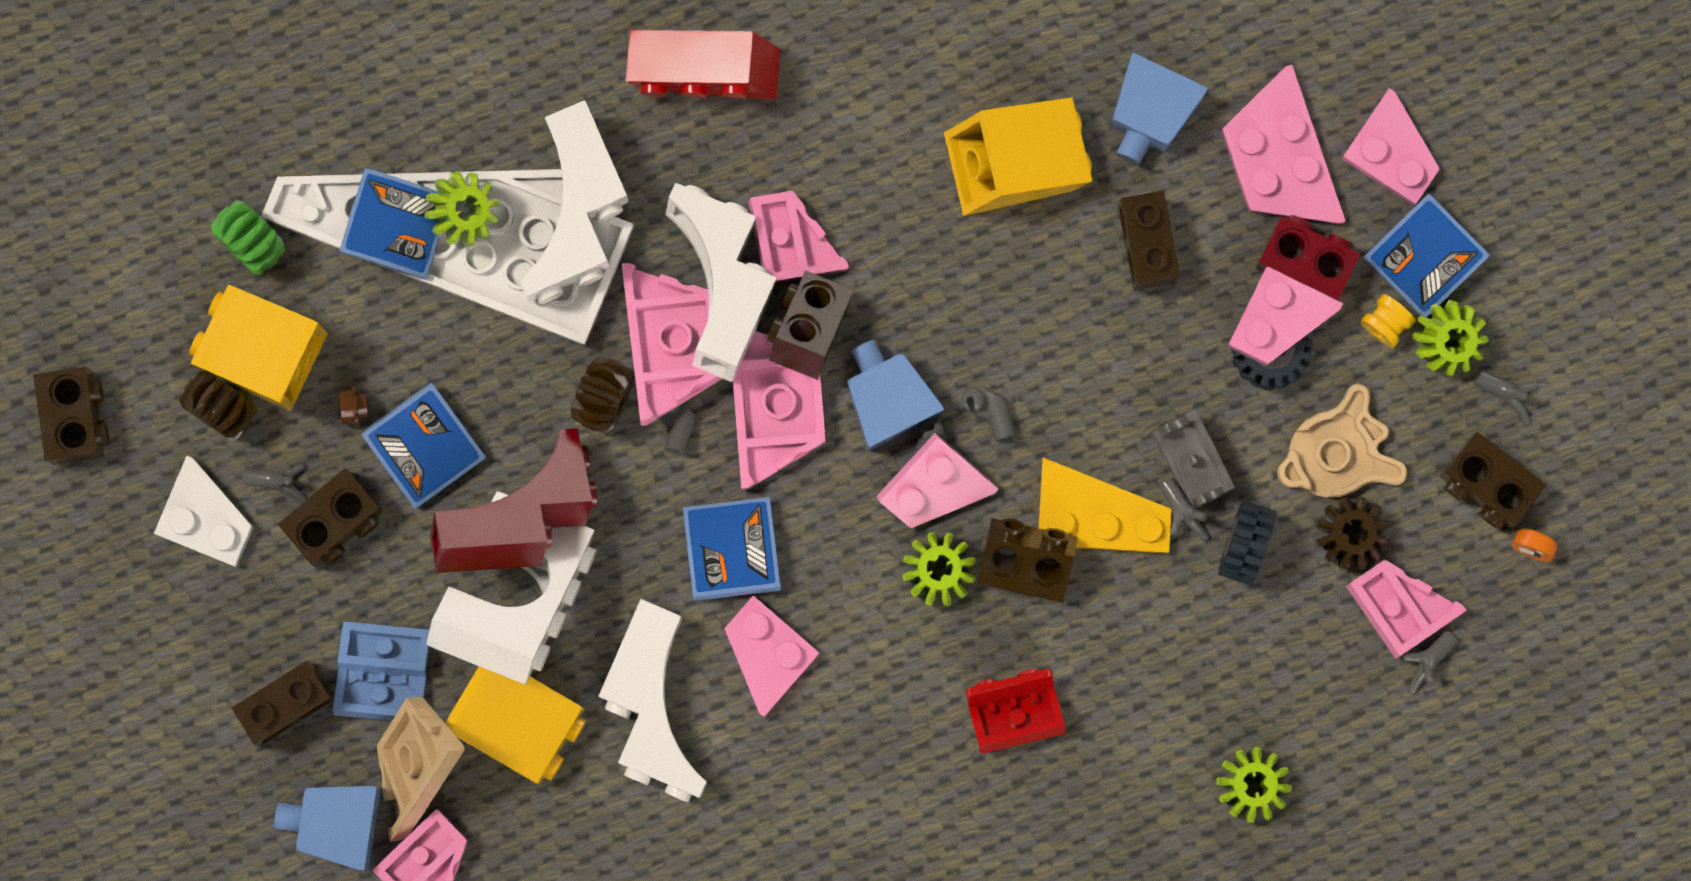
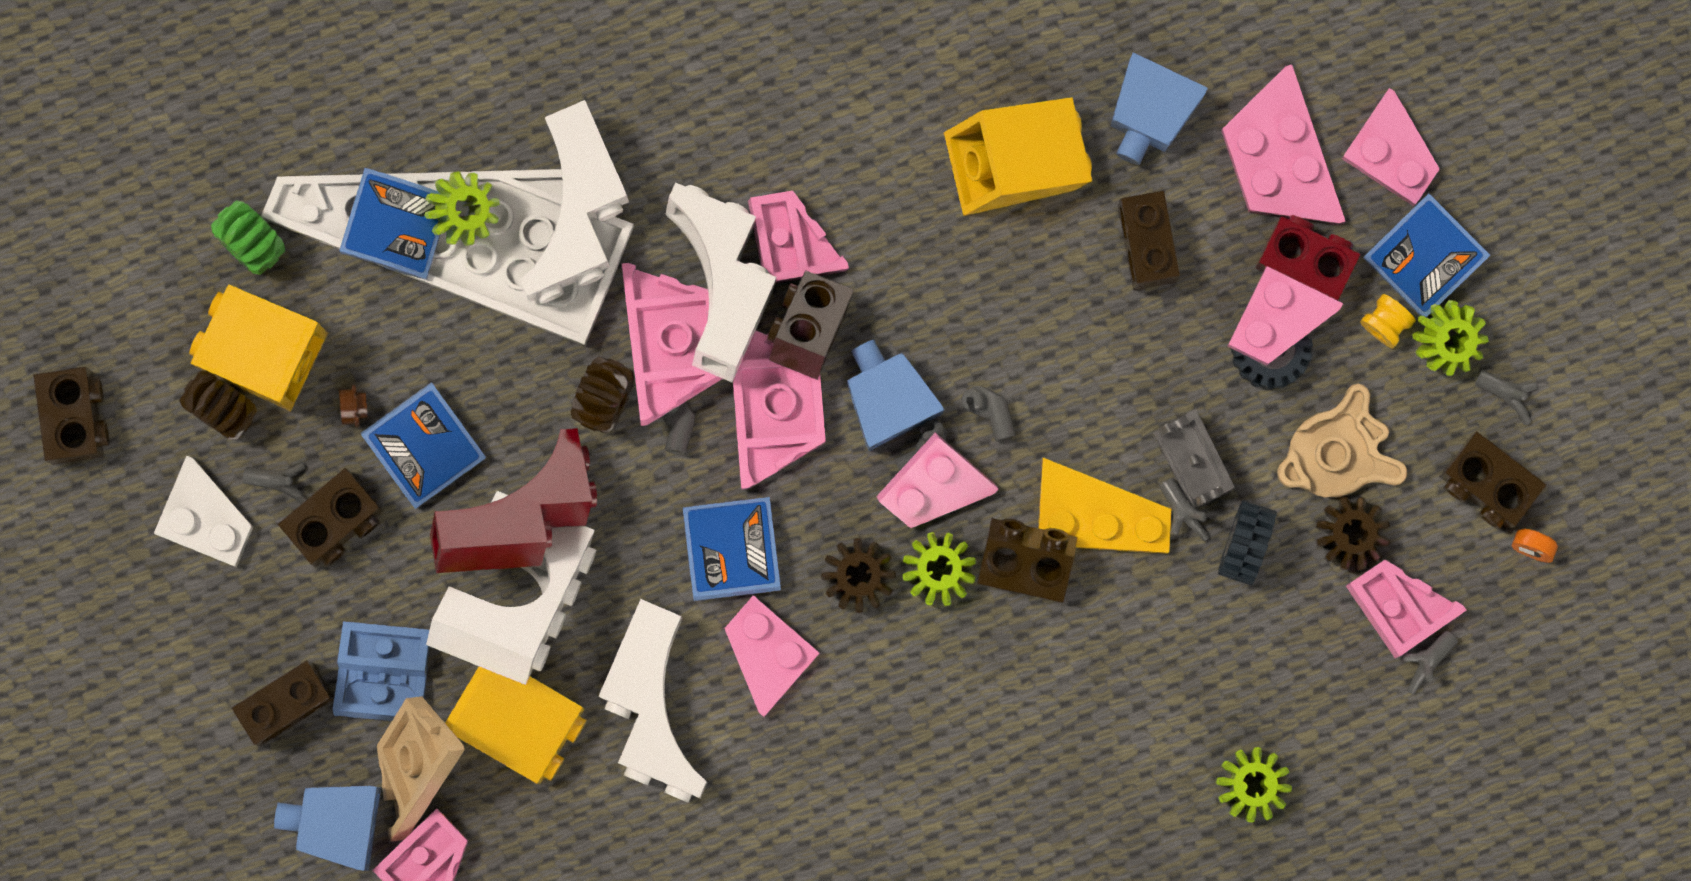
wedge [626,30,781,100] -> none
red bracket [965,669,1066,754] -> none
none -> dark brown gear [821,538,896,613]

